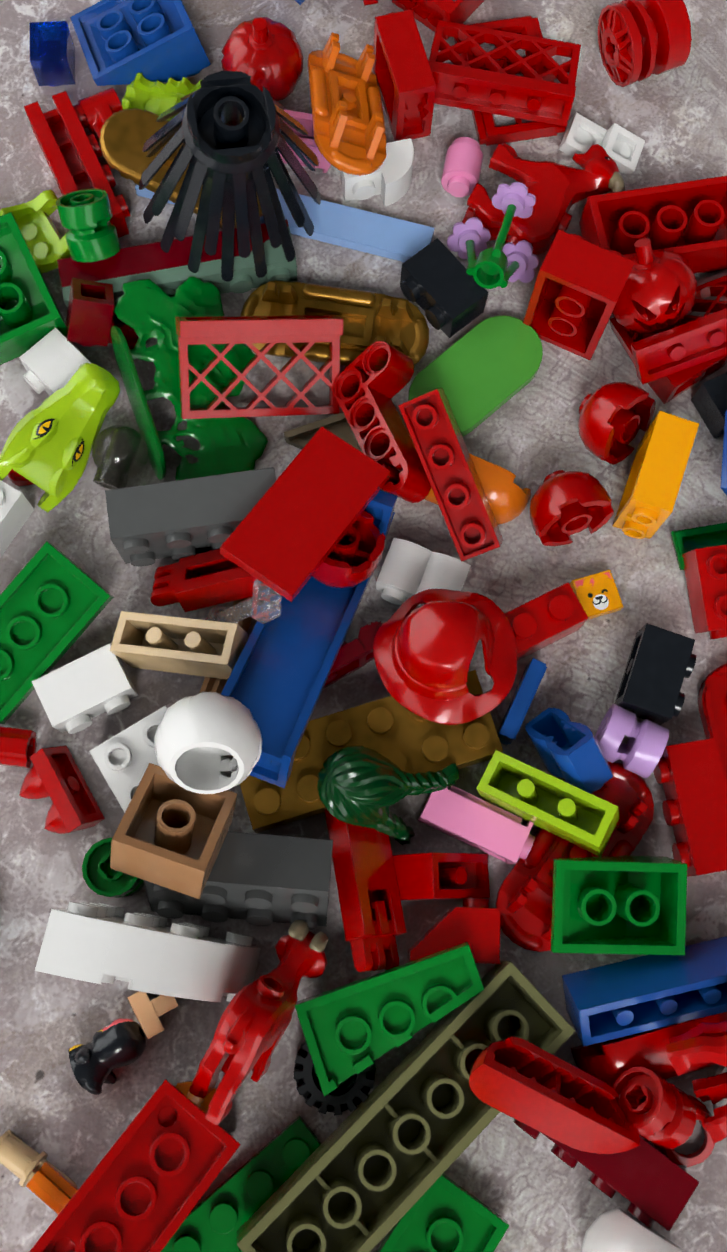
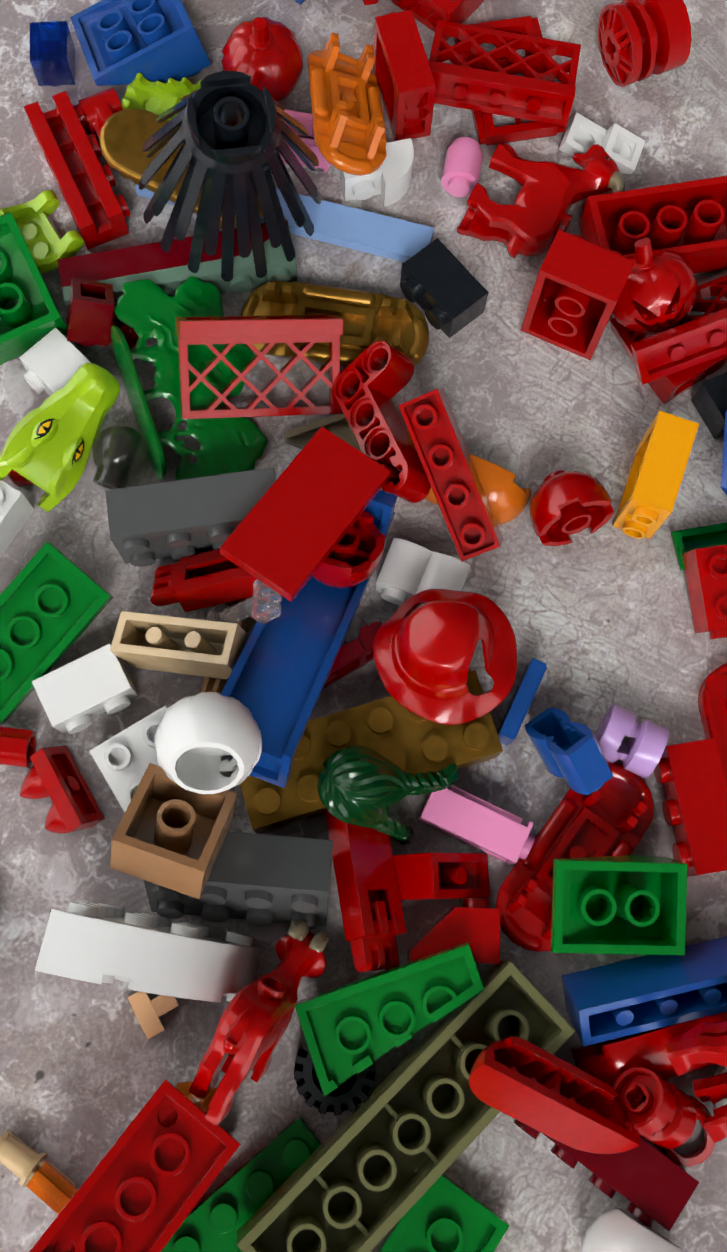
green wheel [56,189,121,263] -> none
black animal [68,1018,146,1095] -> none
green wheel [82,837,145,898] -> none
bright green tile [408,316,543,437] -> none
lavender plant [447,182,540,289] -> none
lime brick [476,750,619,857] -> none
red brick [504,582,589,661] -> none
light orange tile [570,570,624,620] -> none
red cylinder [578,382,656,465] -> none
black brick [614,623,696,725] -> none

